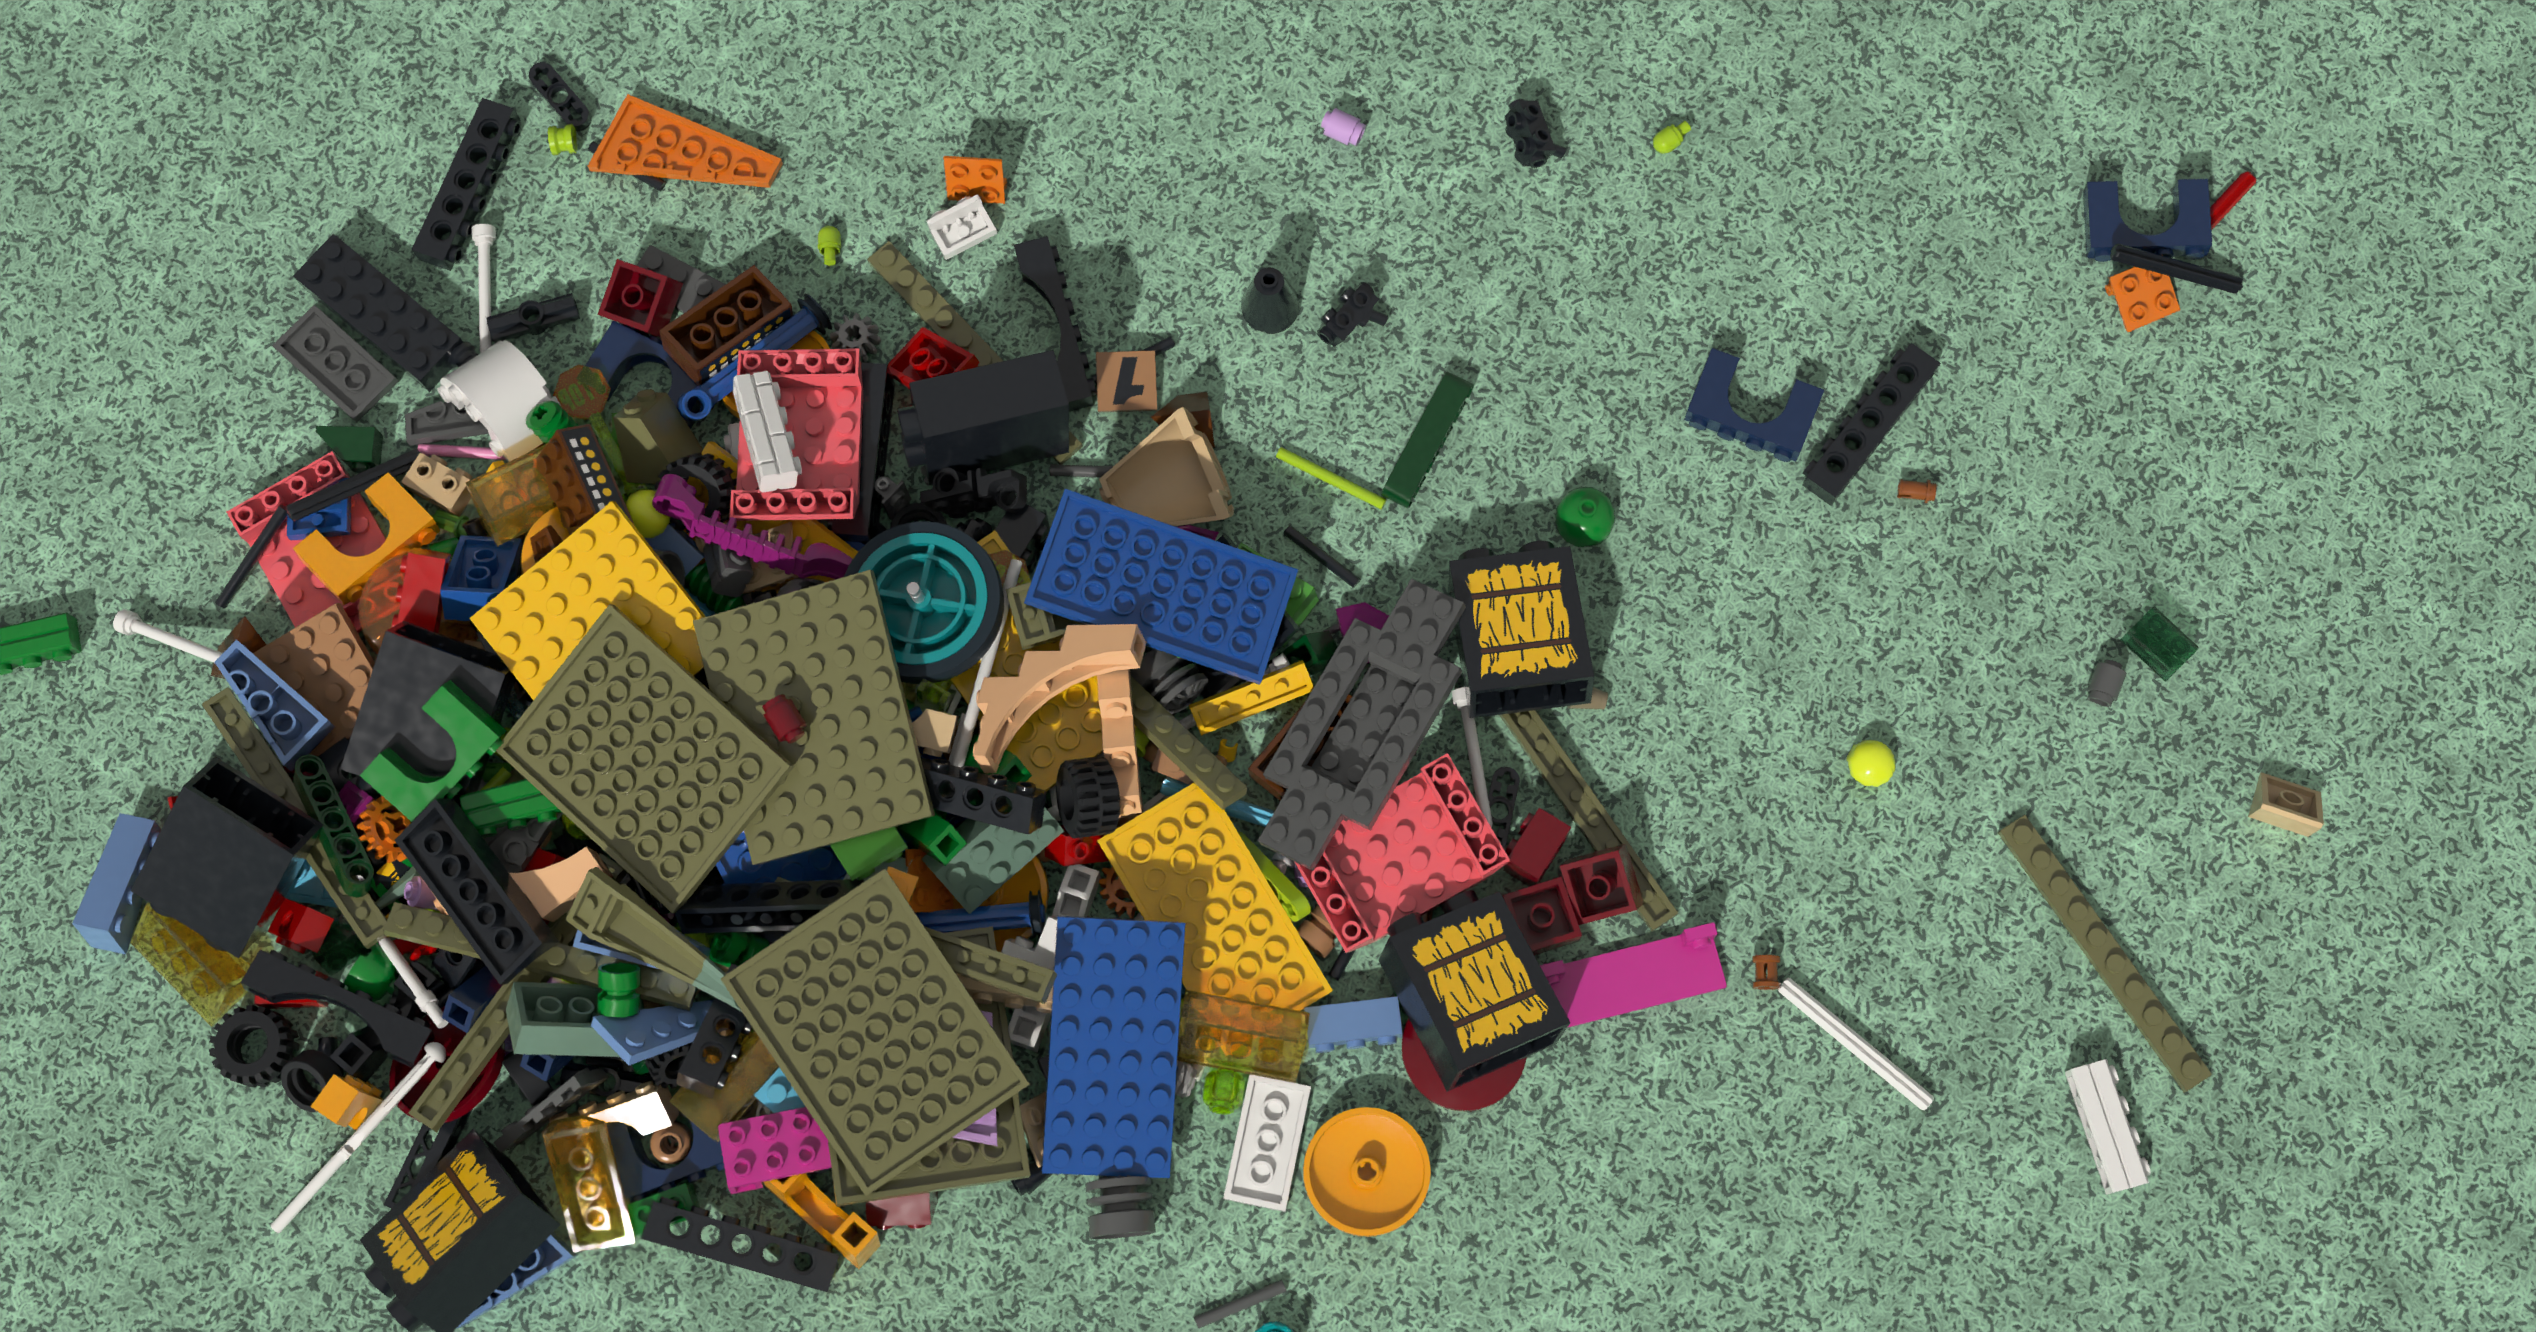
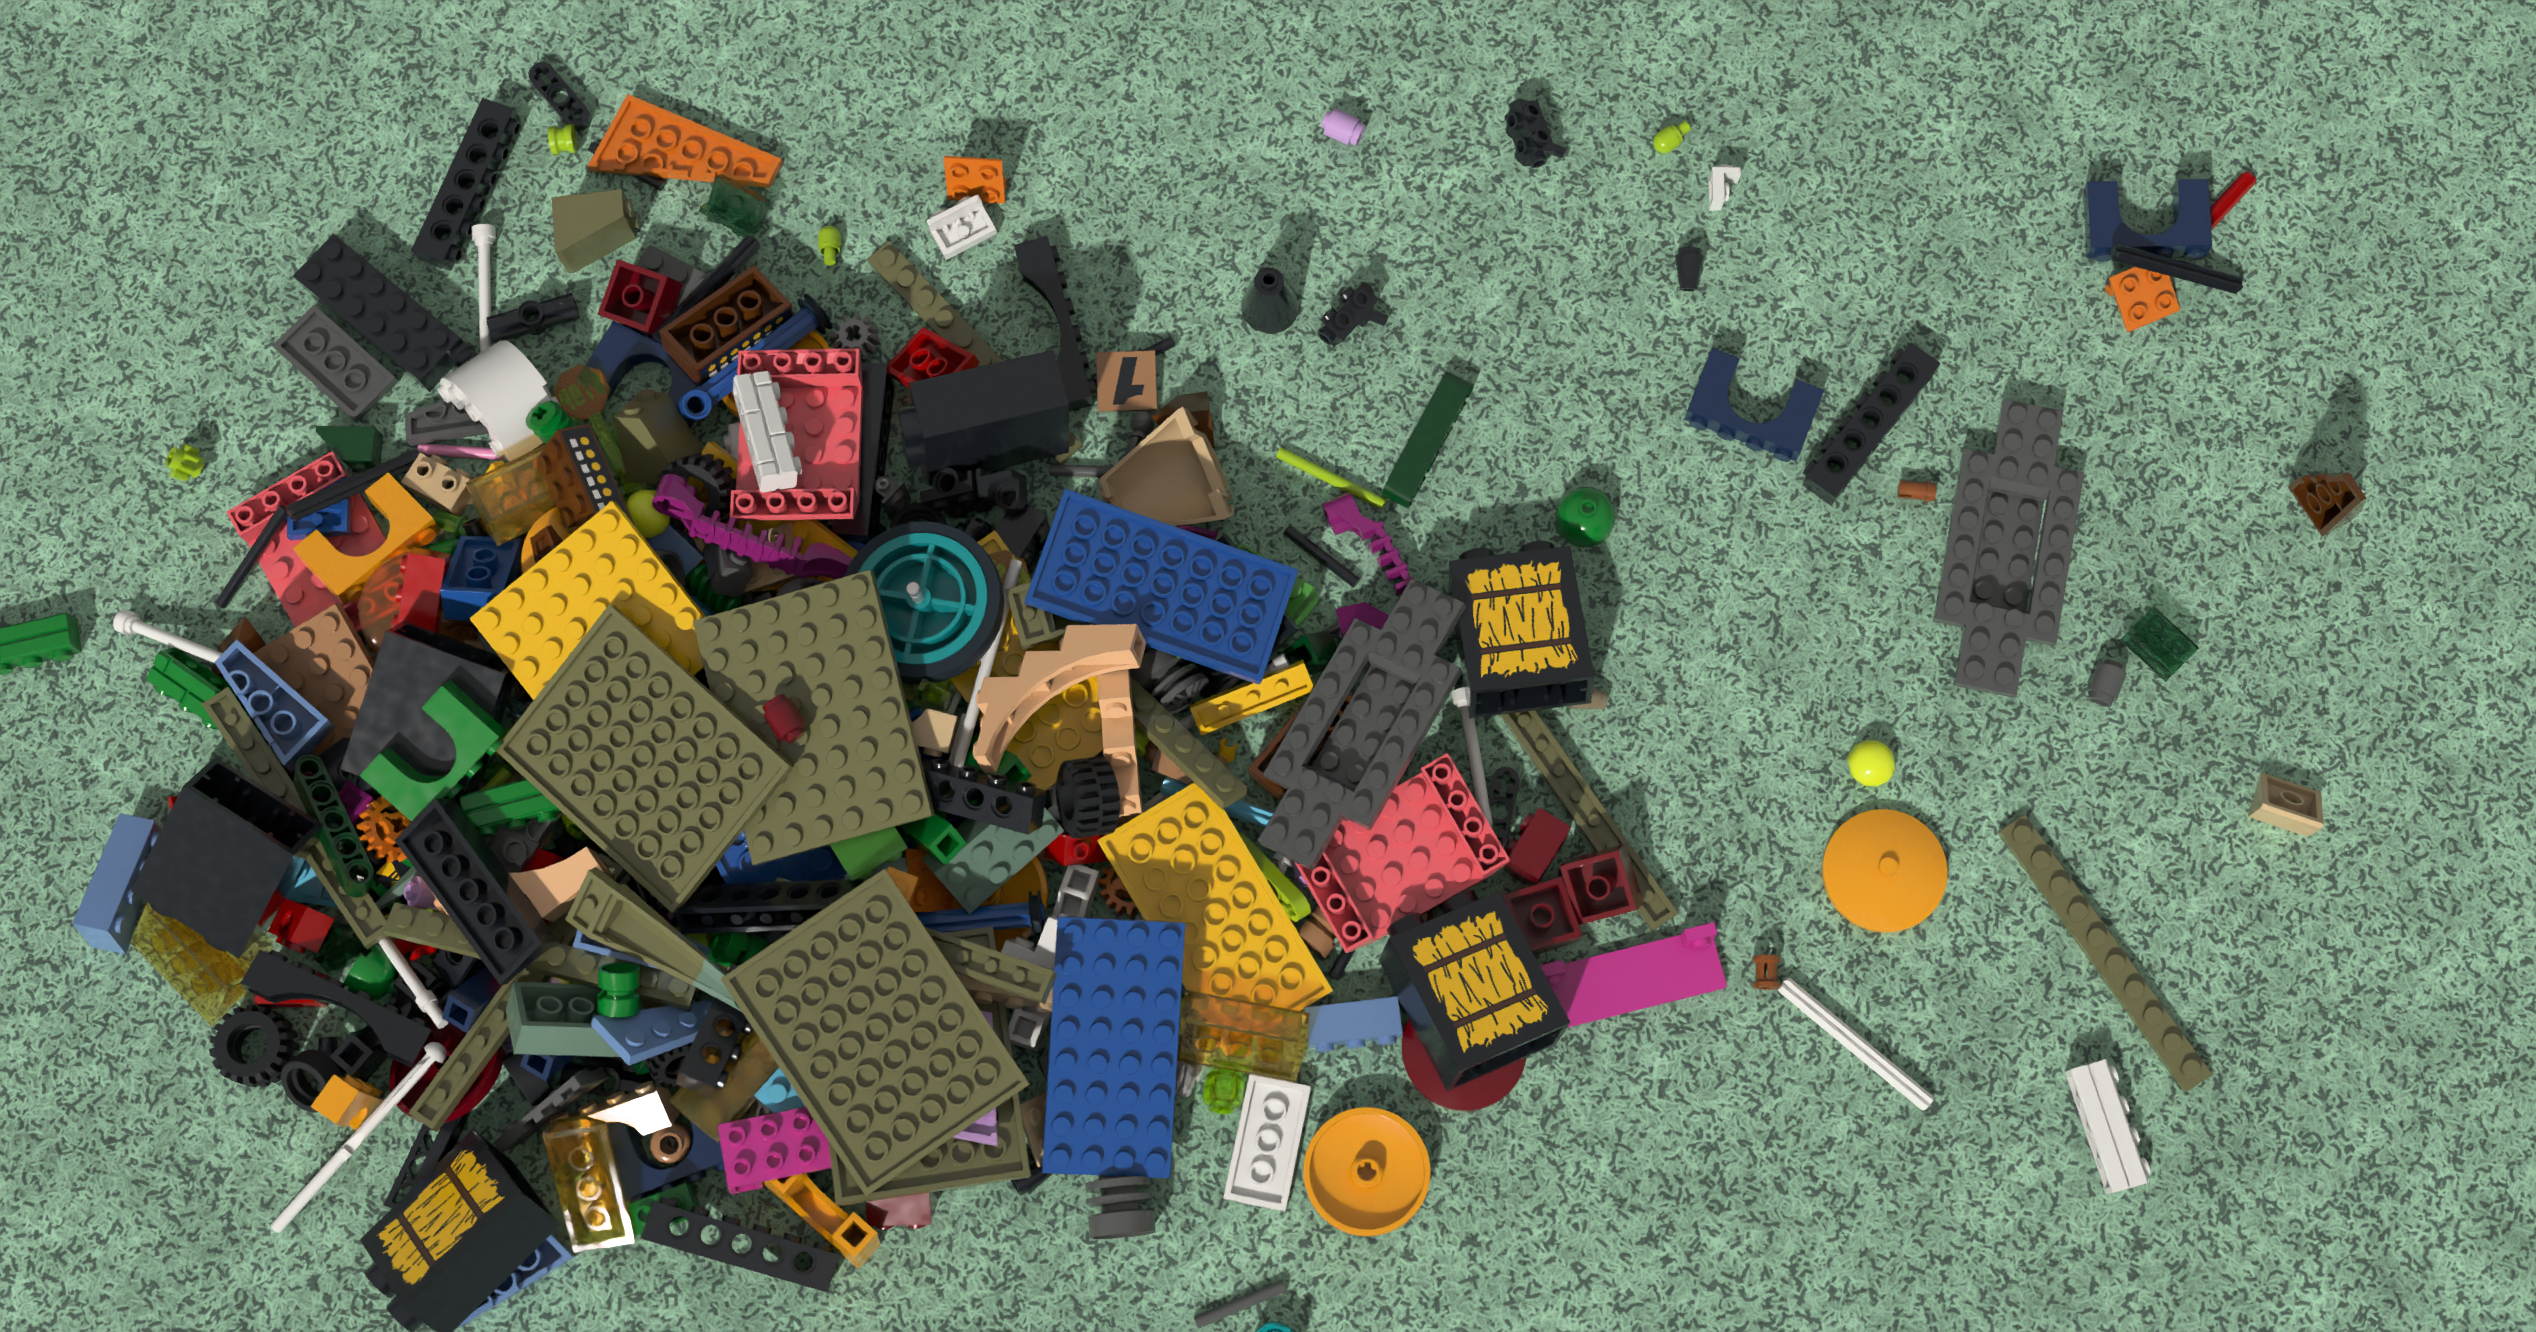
none -> green brick [146,647,261,733]
none -> lime gear [165,443,204,481]
none -> olive slope [551,189,640,273]
none -> black axle [653,235,760,345]
none -> clear green bracket [699,174,770,237]
none -> dark grey axle [1124,411,1154,457]
none -> magenta piece [1321,492,1439,657]
none -> black cone [1675,247,1704,291]
none -> white bracket [1708,164,1741,211]
none -> light orange dish [1822,809,1948,933]
none -> dark grey piece [1933,399,2084,698]
none -> reddish brown wedge [2288,472,2366,537]

